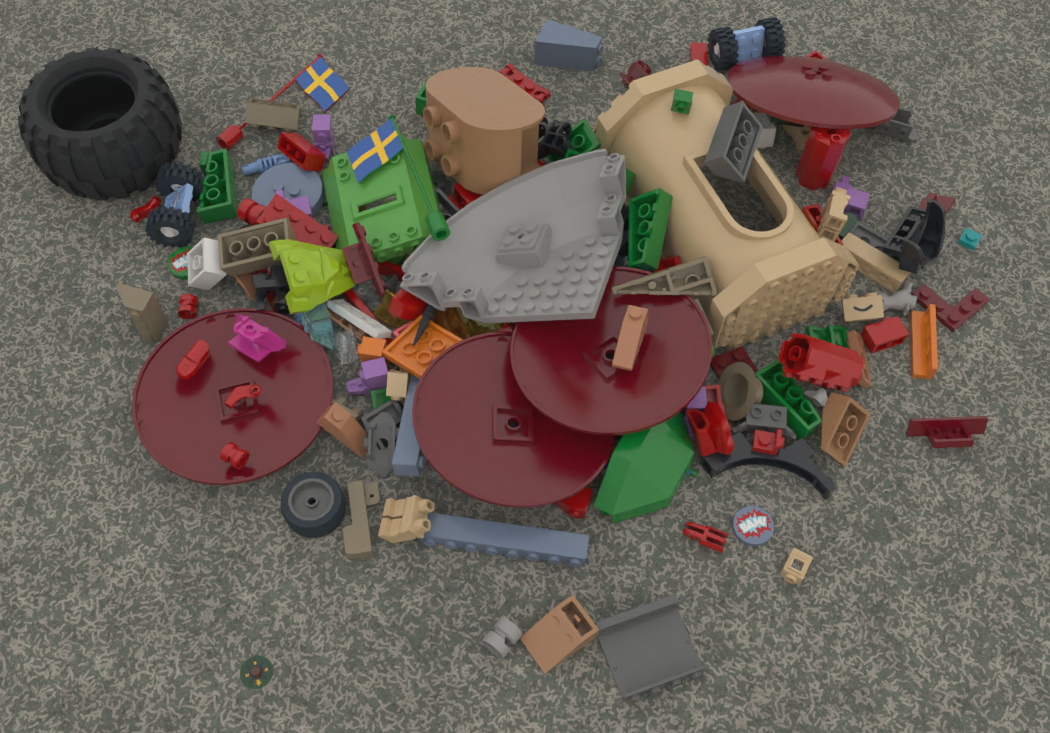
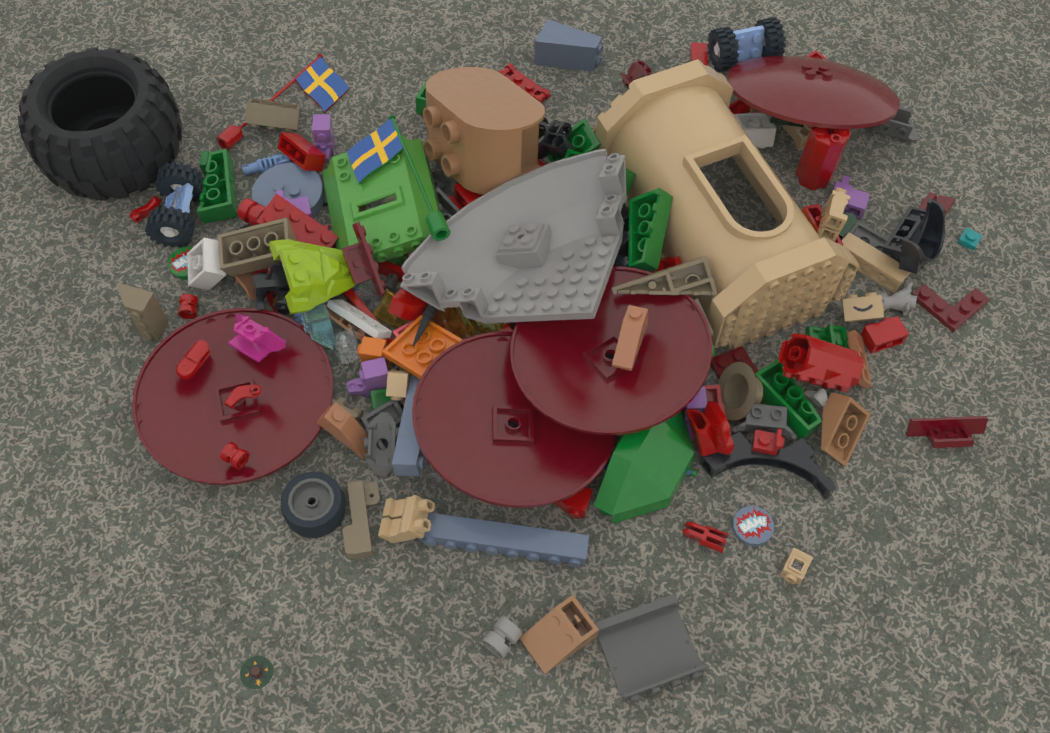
green bracket [671,88,694,115] -> none
dark grey slope [704,101,763,183] -> none
orange fence [910,304,938,380] -> none

